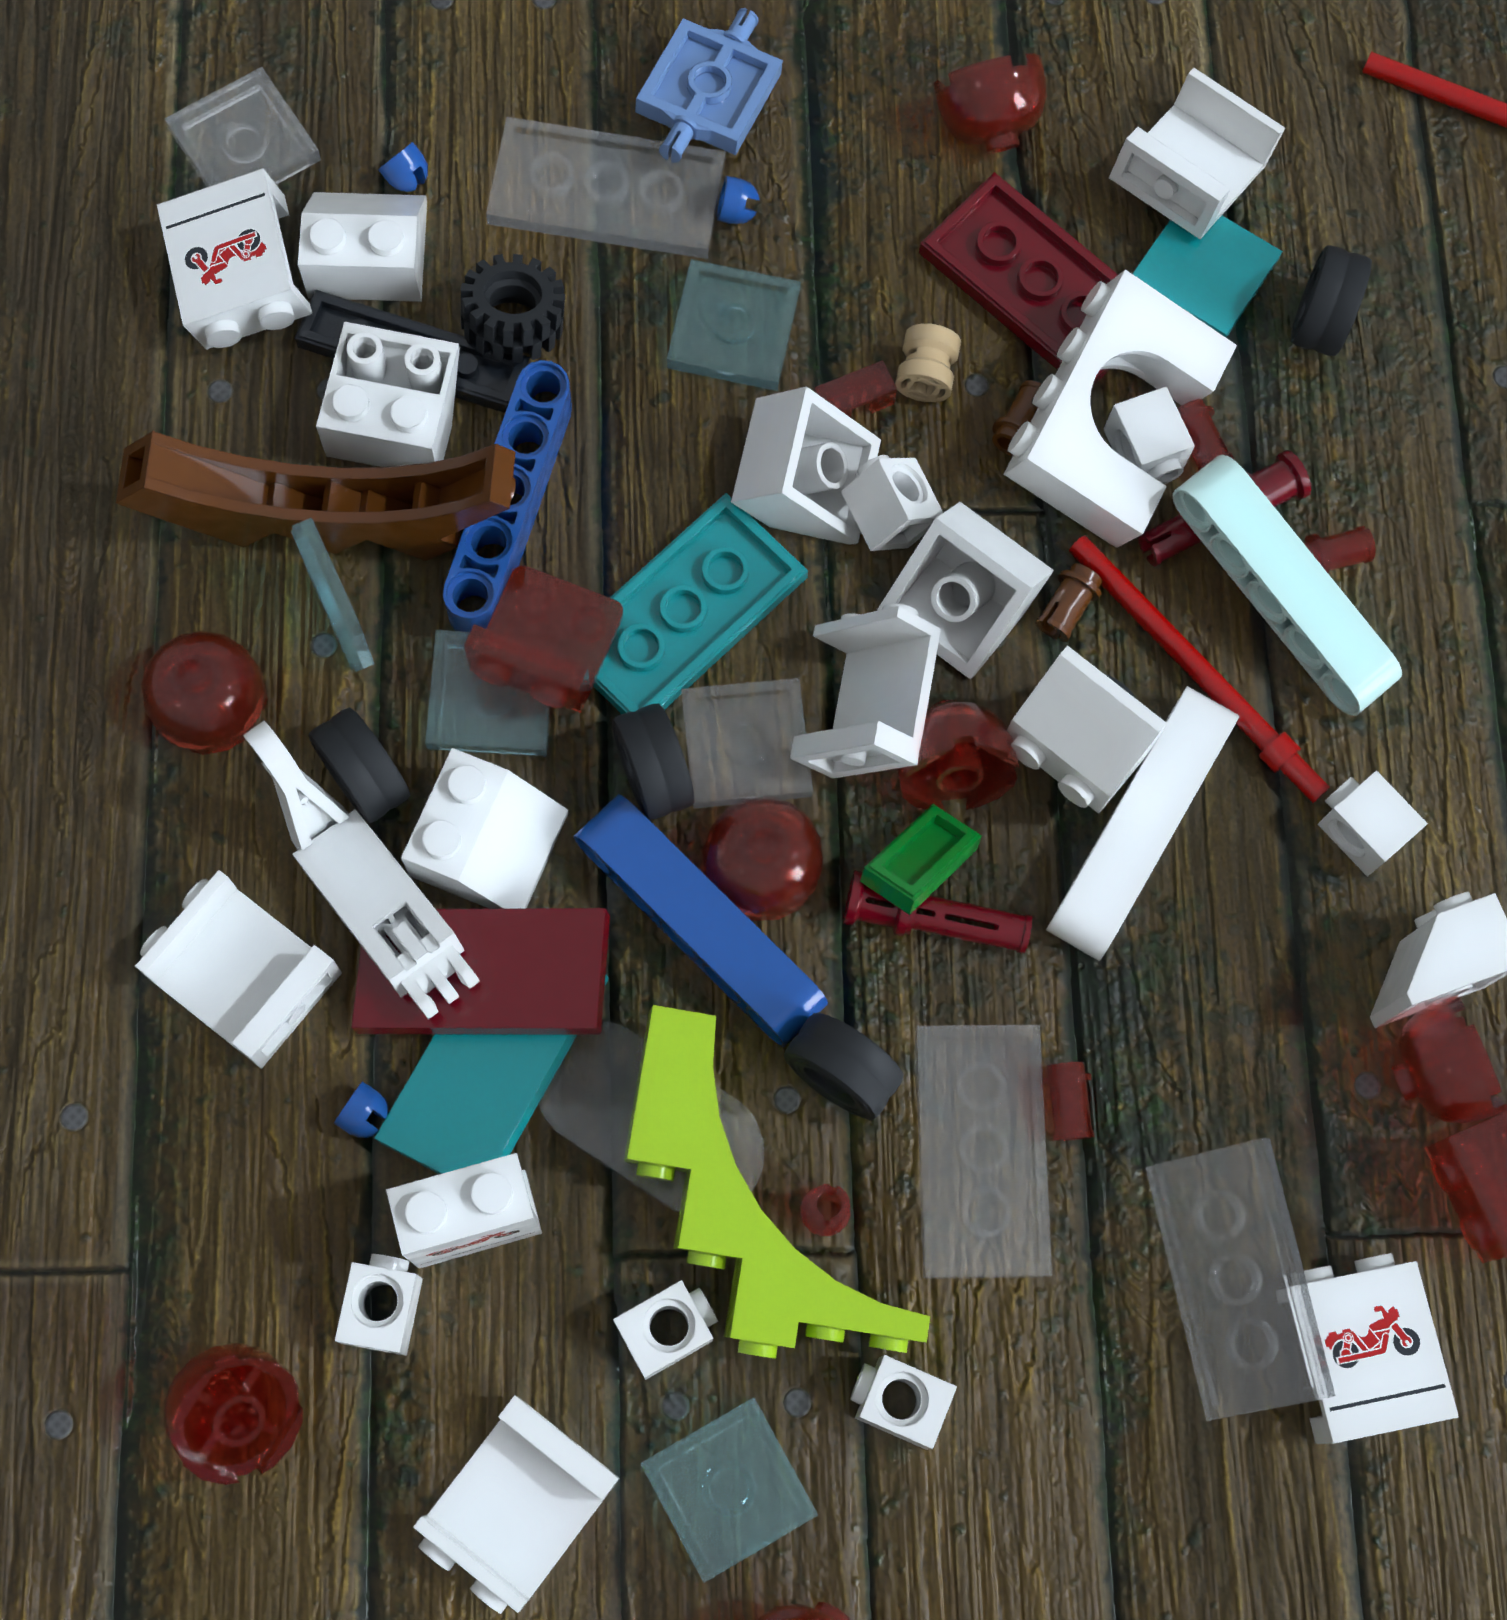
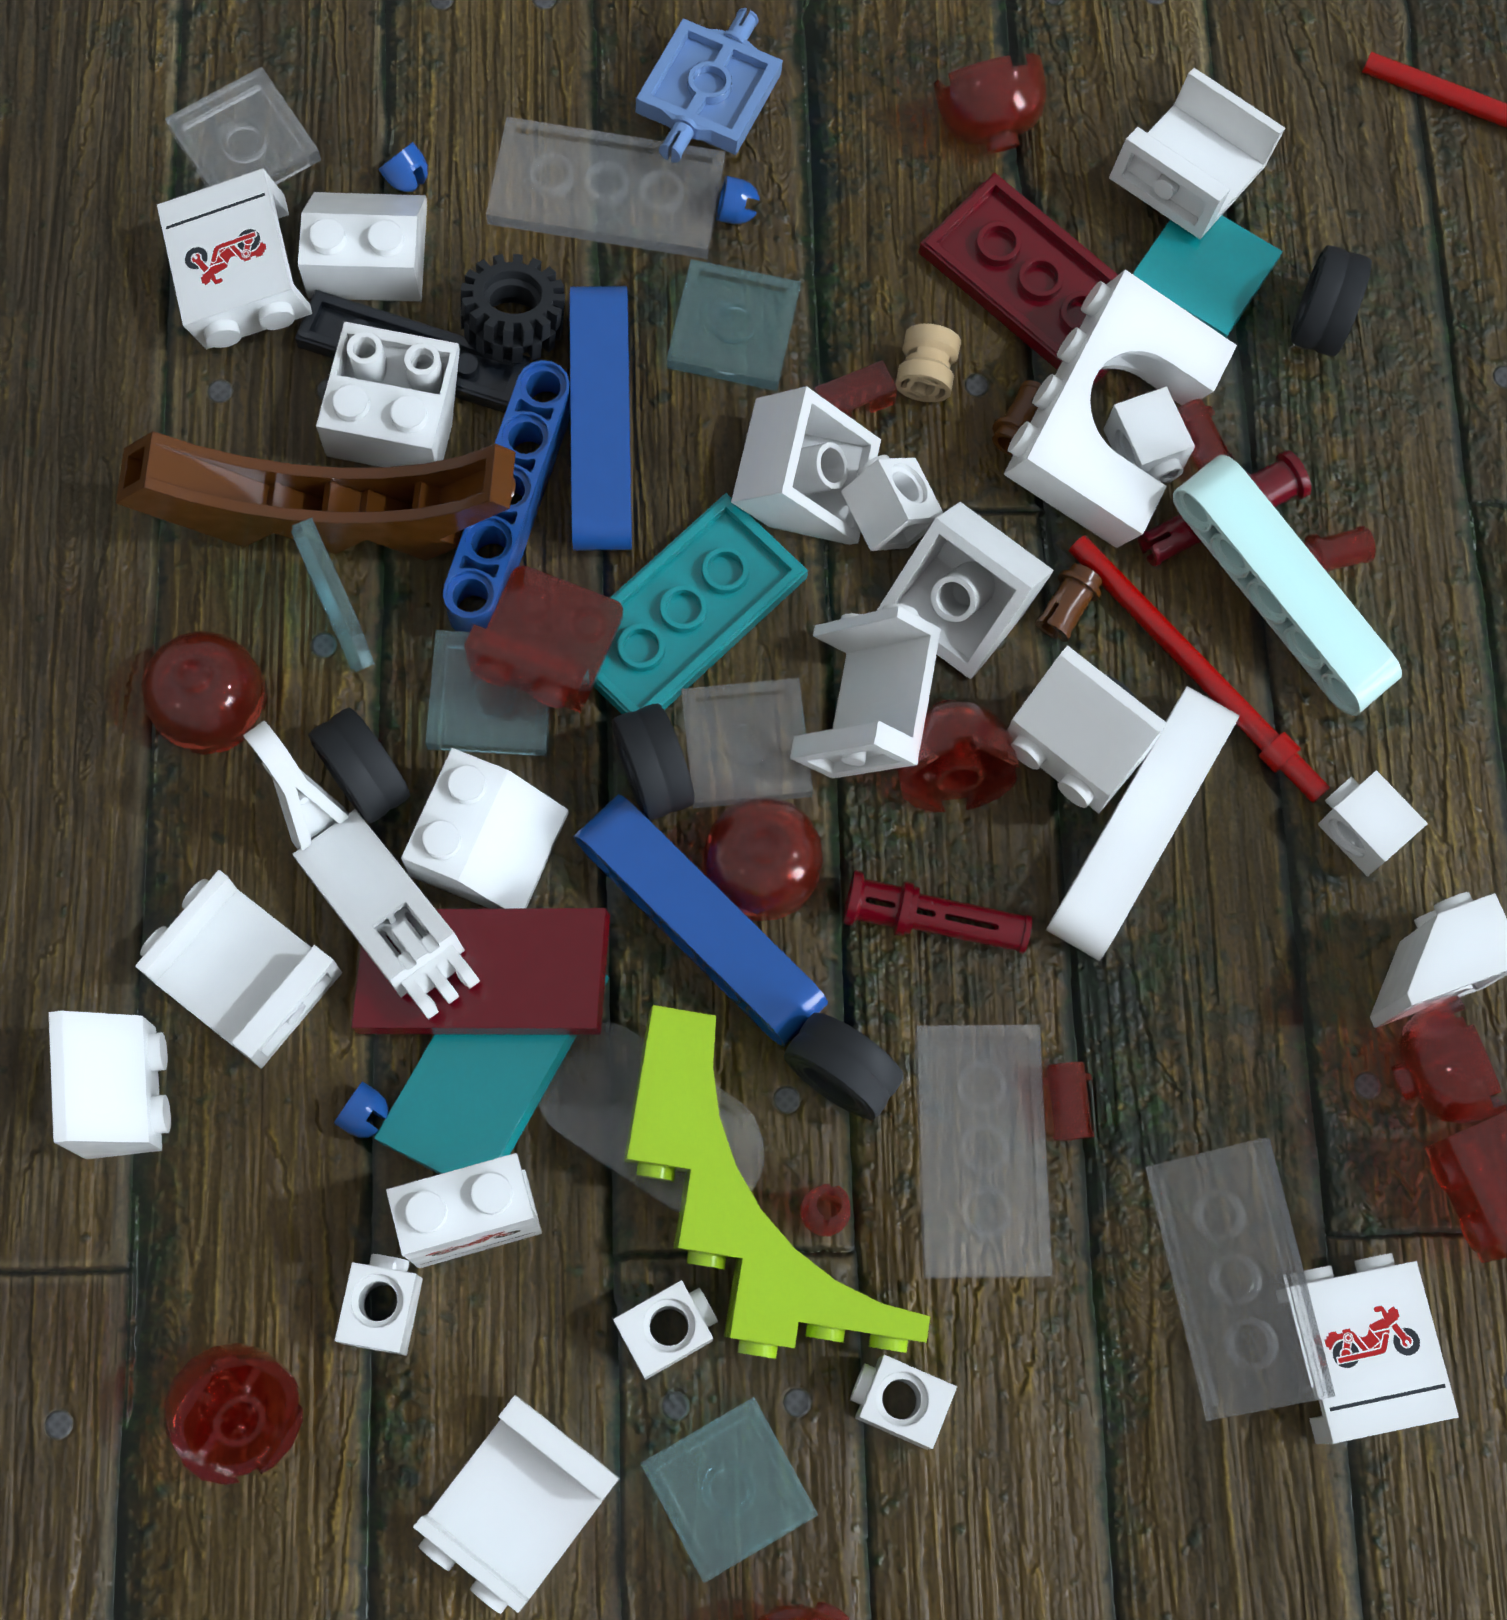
green tile [860,804,982,915] -> none
none -> white slope [49,1011,171,1159]
none -> blue beam [570,286,632,551]

